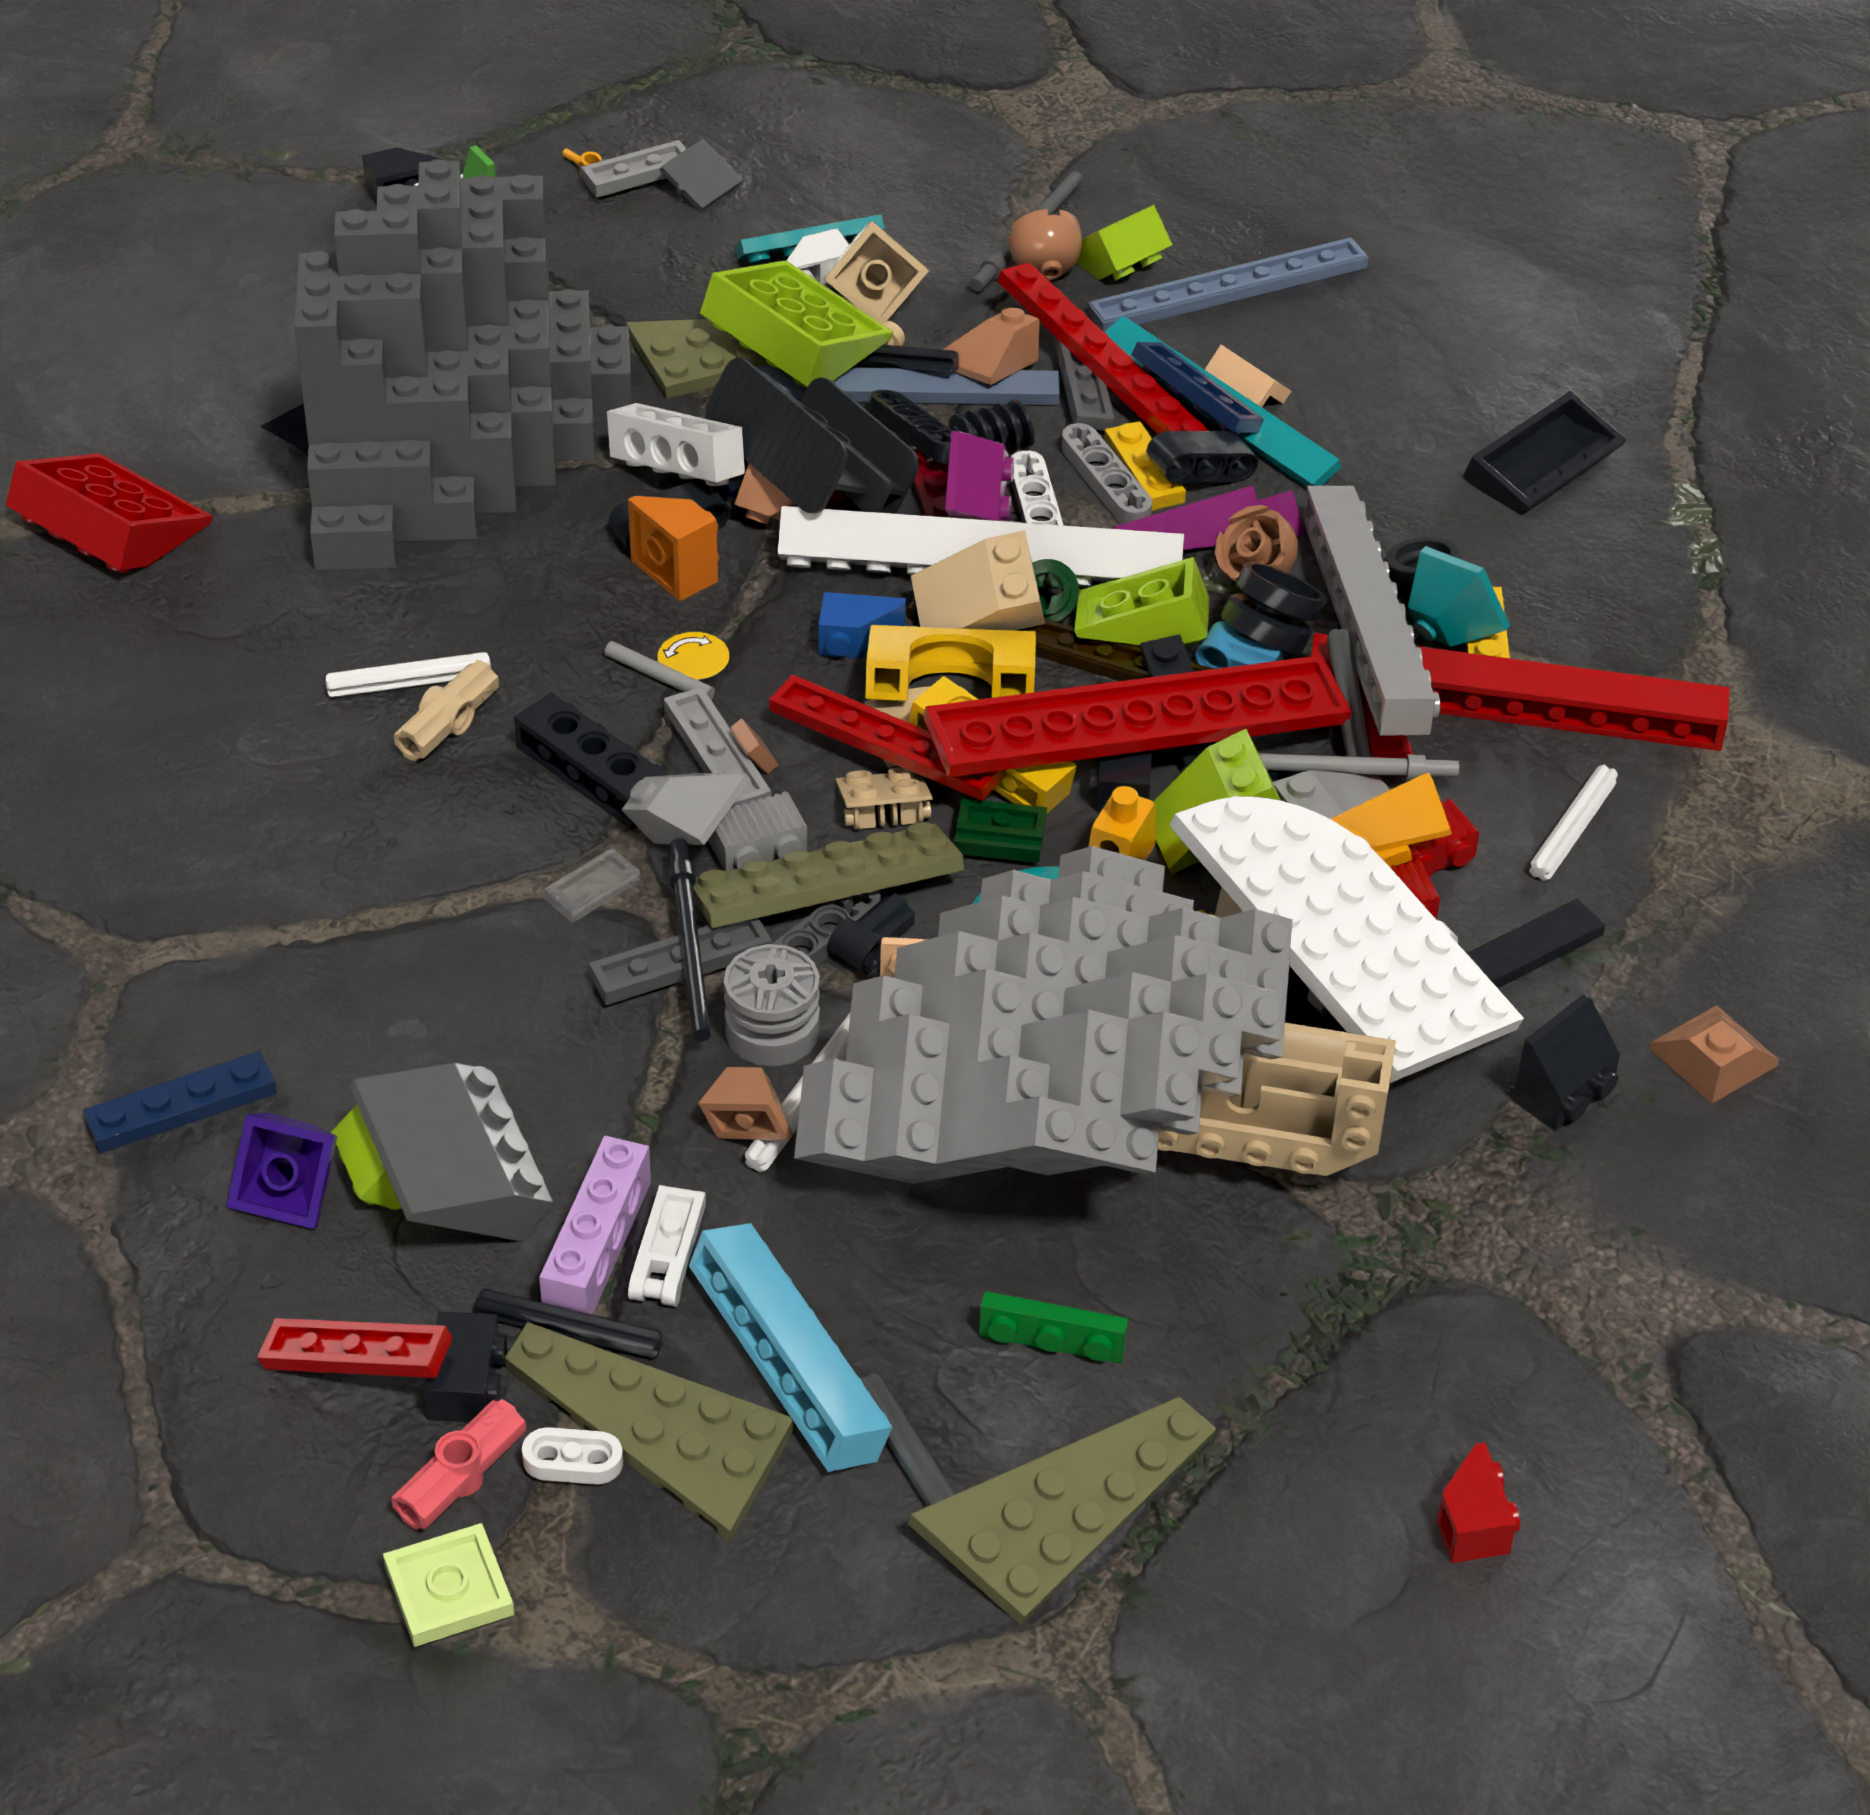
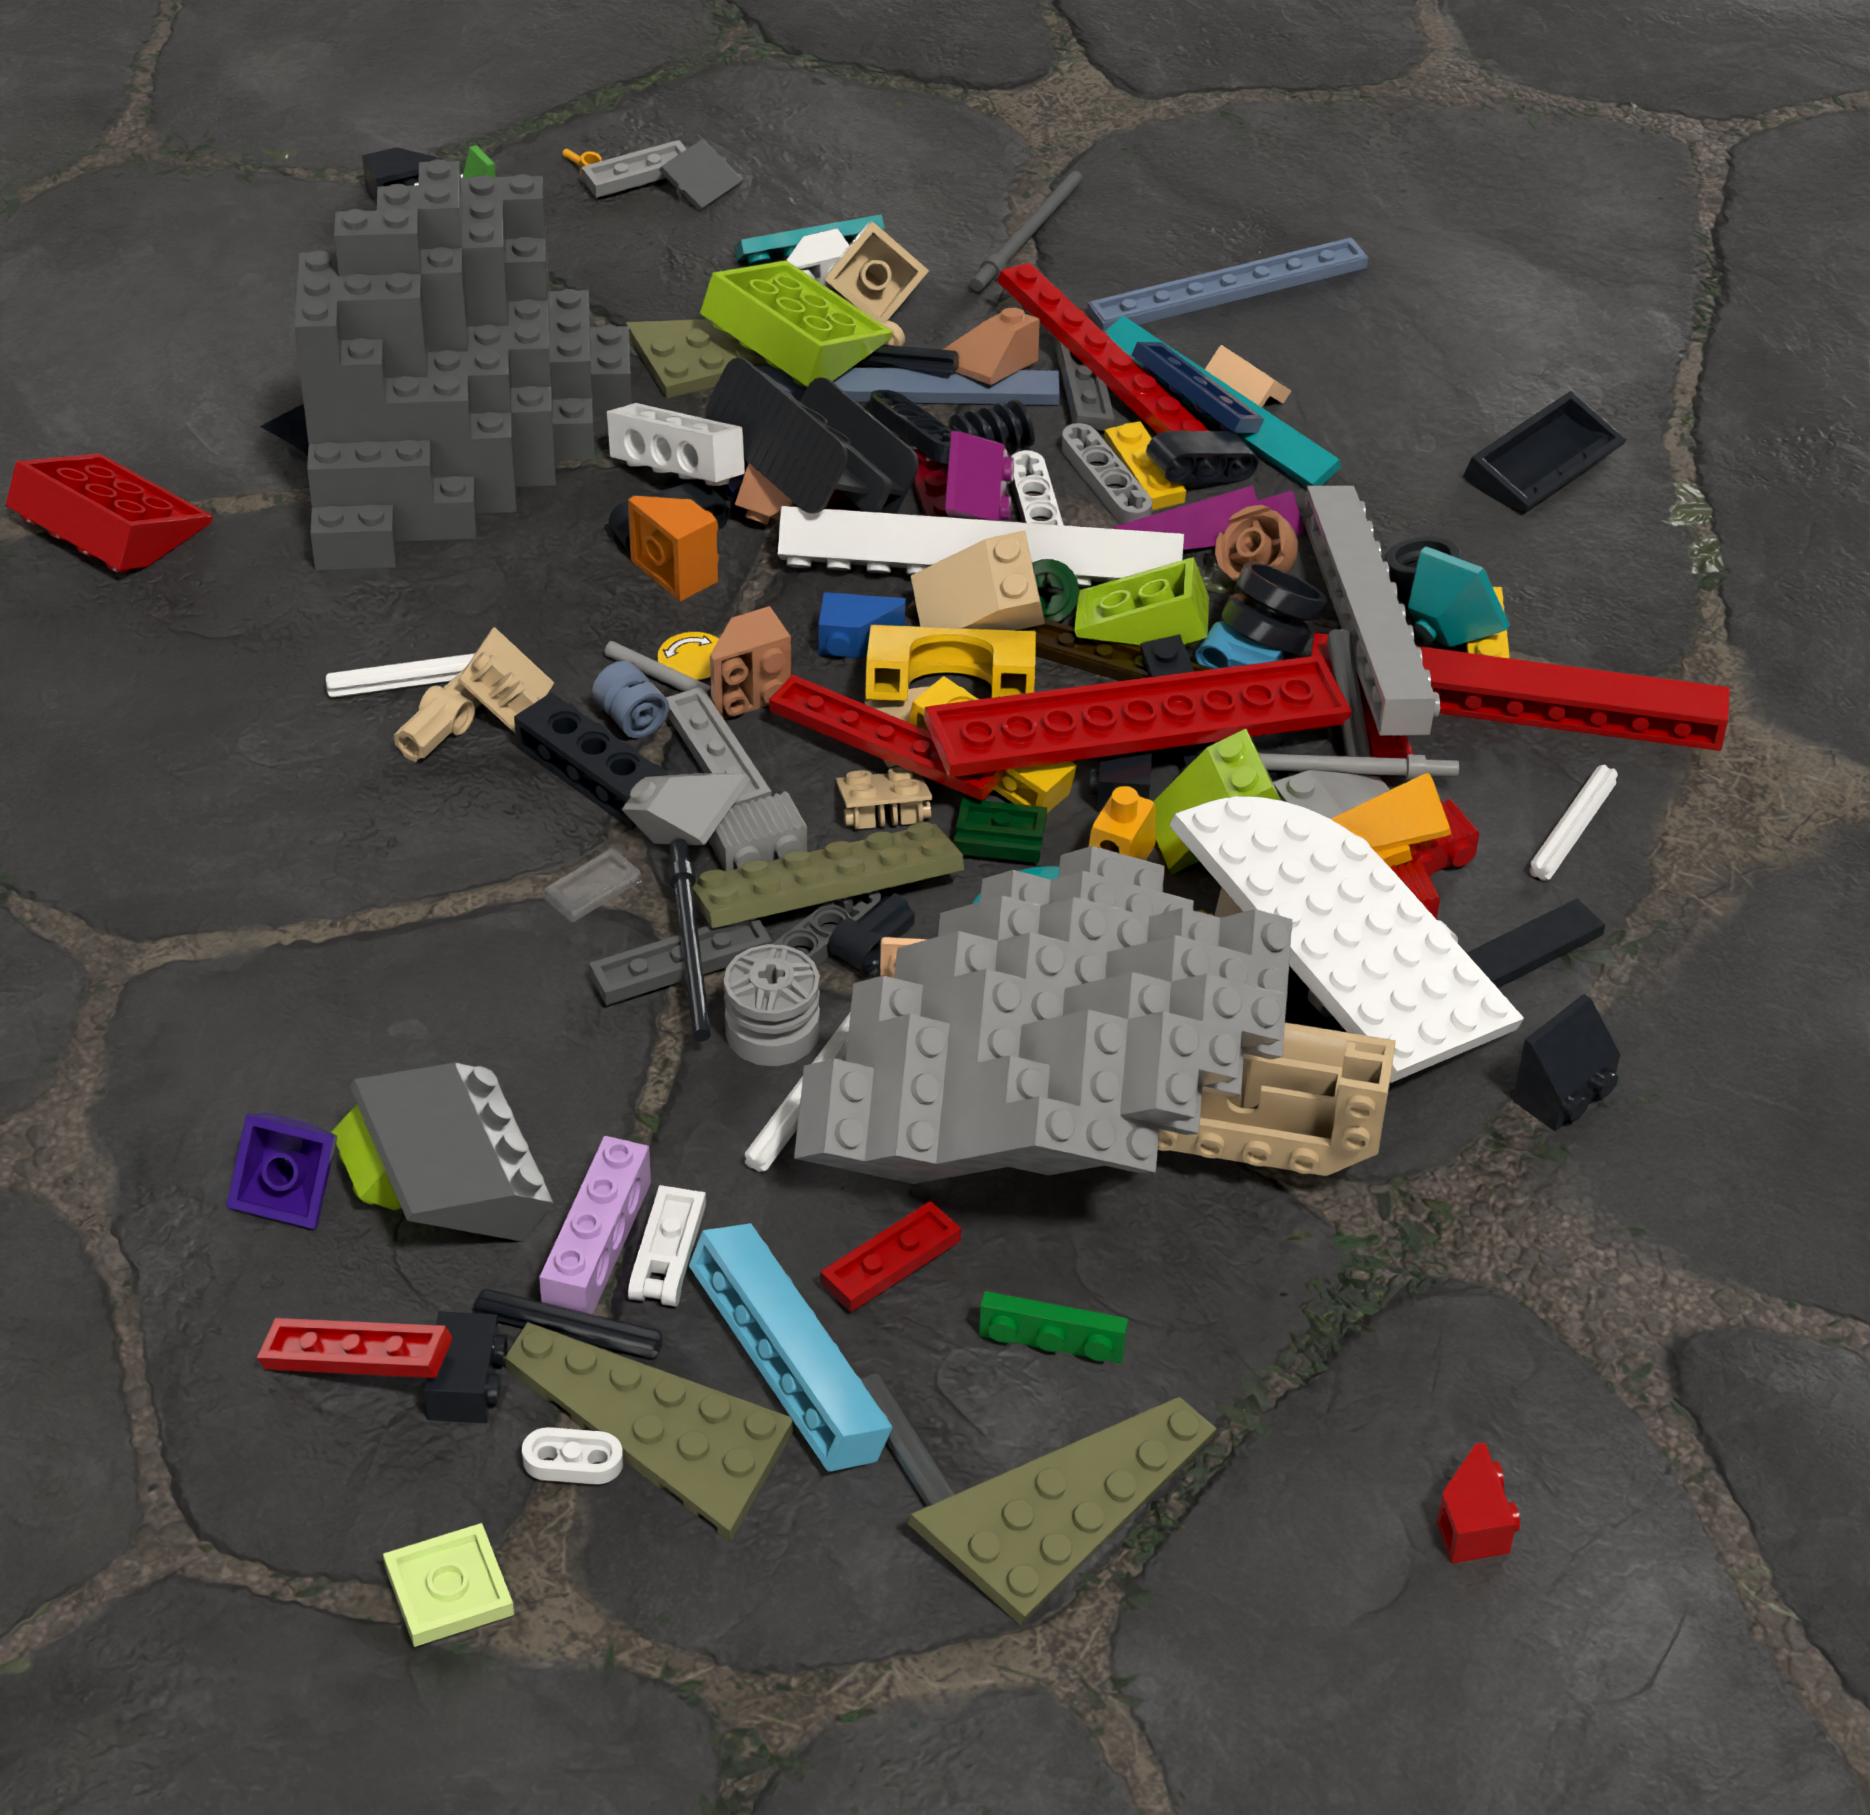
dark blue plate [83,1051,277,1154] -> none
coral piece [391,1399,526,1531] -> none
nougat slope [698,1067,793,1140] -> none
nougat tile [730,719,779,774] -> none
nougat cylinder [1007,209,1082,280] -> none
lime slope [1076,205,1172,281] -> none
nougat slope [1649,1005,1779,1104] -> none
none -> tan hinge [458,627,554,733]
none -> sand blue wheel [592,660,669,738]
none -> nougat slope [710,606,791,719]
none -> red plate [820,1201,962,1312]

